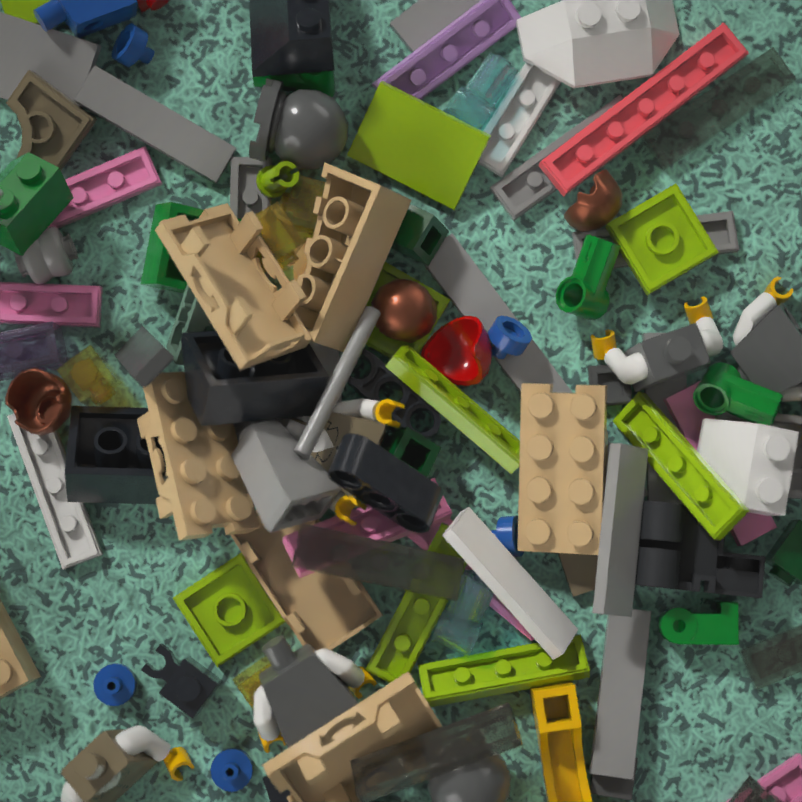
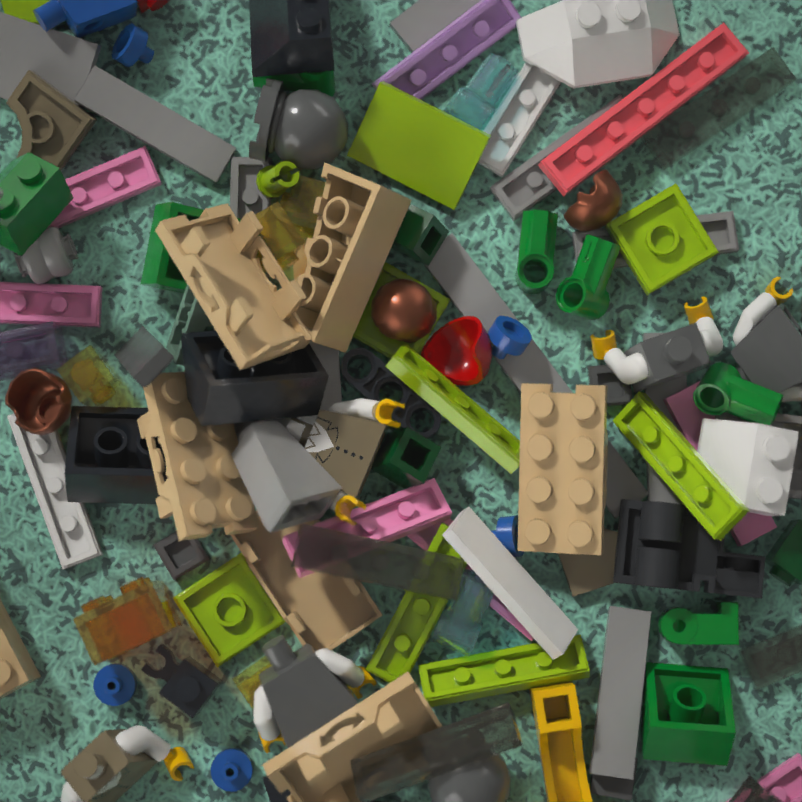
light grey bar [294,306,381,459] -> none
black beam [328,433,443,533] -> none
light grey tile [593,443,649,617] -> none
none -> clear orange brick [73,577,183,666]
none -> dark grey tile [153,531,210,580]
none -> green piece [515,209,558,294]
none -> green slope [641,662,736,766]

